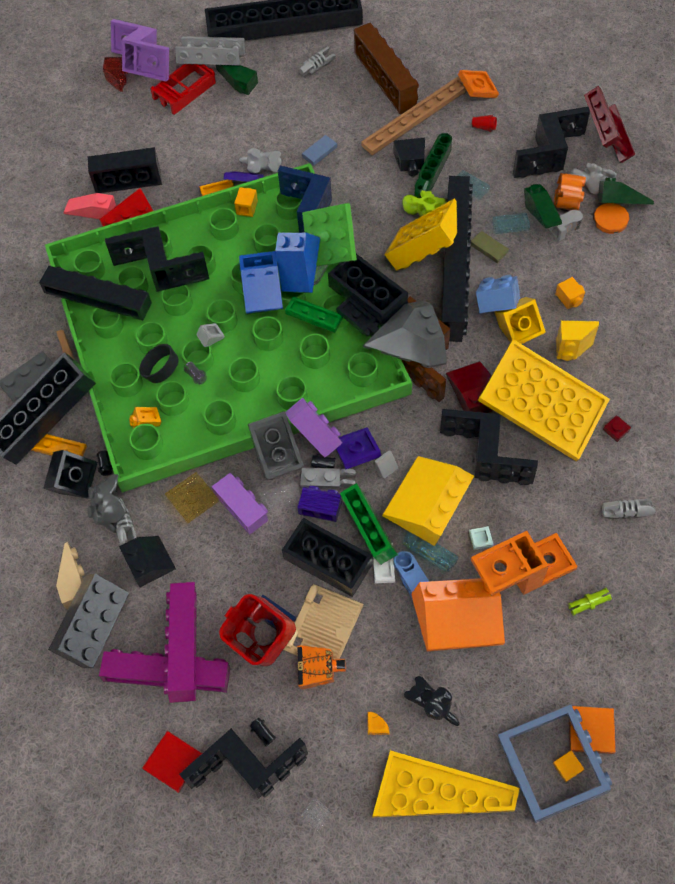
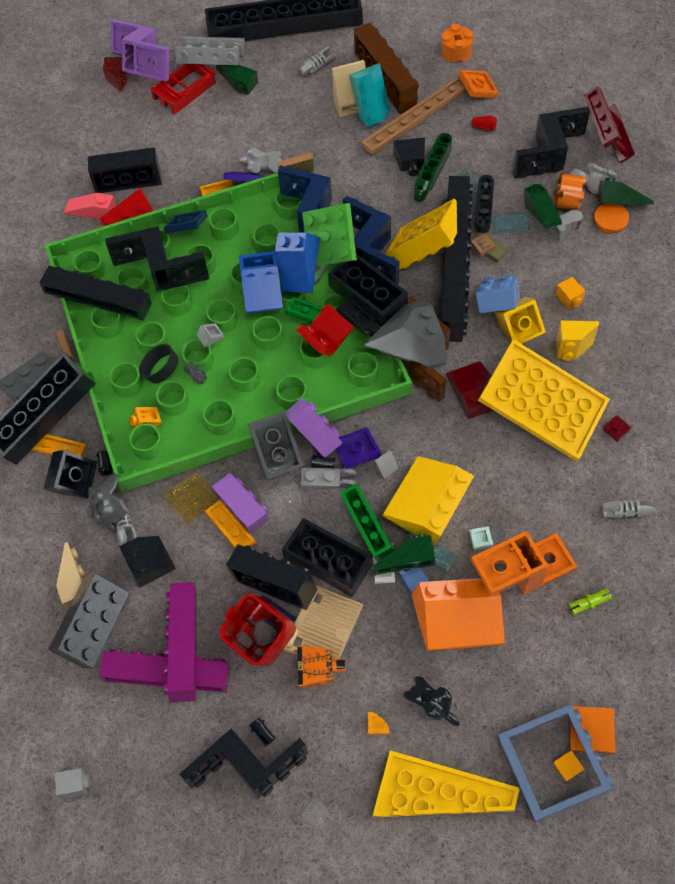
red tile [142,731,202,793] -> none
light orange brick [234,187,258,217] -> none
dark purple brick [297,486,342,522] -> none
sand blue tile [302,135,337,166] -> none
lime animal [402,190,447,217] -> none
black bracket [440,409,538,485] -> none
none -> light grey brick [55,768,90,799]
none -> dark blue tile [163,210,208,234]
none -> light orange tile [204,500,256,548]
none -> black brick [226,544,317,610]
none -> medium nougat tile [278,152,314,173]
none -> red bracket [296,304,353,357]
none -> tan slope [332,60,365,117]
none -> dark blue bracket [343,196,400,284]
none -> teal slope [349,63,390,127]
none -> dark green slope [373,534,435,575]
none -> orange brick [441,24,473,63]
none -> medium nougat tile [471,234,496,257]
none -> black beam [475,175,494,233]

